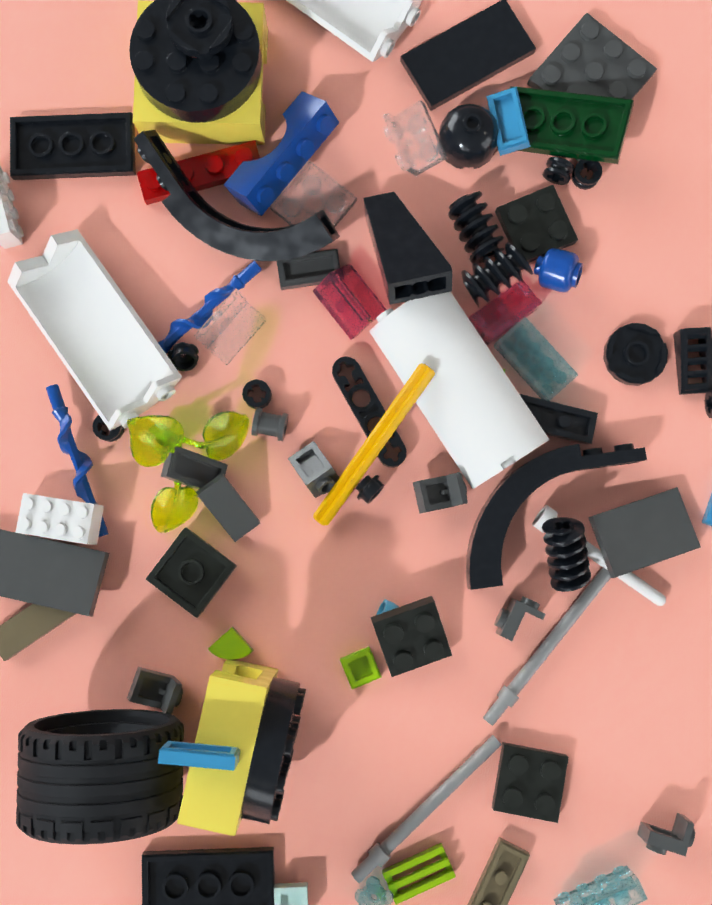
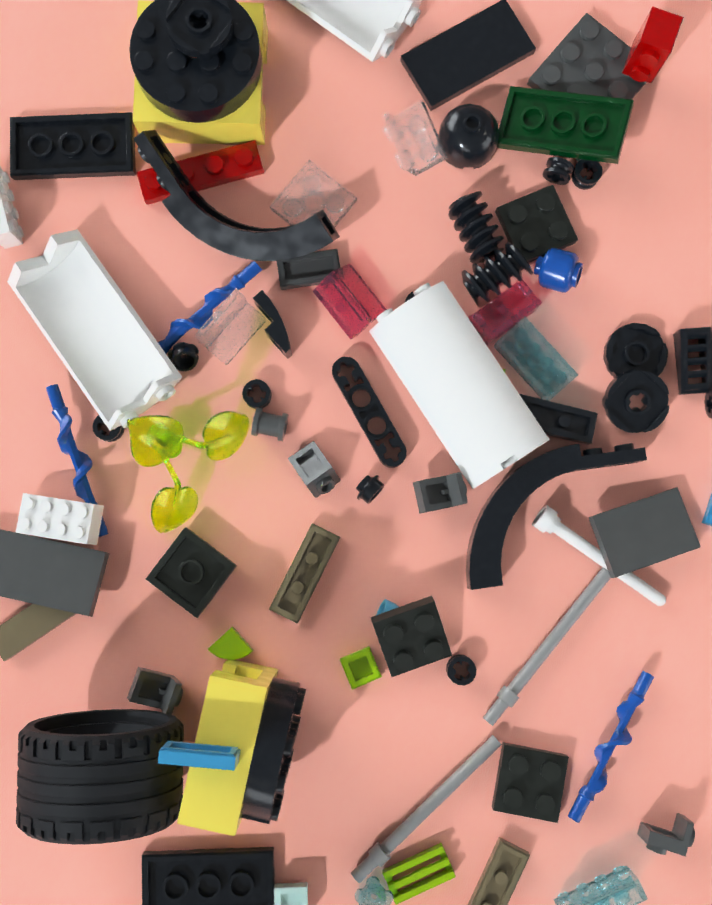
dark grey tile [161,445,228,490] -> none
dark grey tile [196,473,260,542] -> none
blue arch [224,91,339,216] -> none
yellow axle [313,363,435,526] -> none
black slope [363,191,452,305] -> none
dark azure tile [486,86,531,156] -> none
dark grey bracket [494,596,546,641] -> none
black piece [542,517,591,592] -> none
none -> black slope [253,290,292,359]
none -> dark tan tile [269,523,340,624]
none -> black bush [446,654,476,686]
none -> blue piece [568,671,654,823]
none -> black plate [602,369,669,433]
none -> red brick [622,6,684,83]

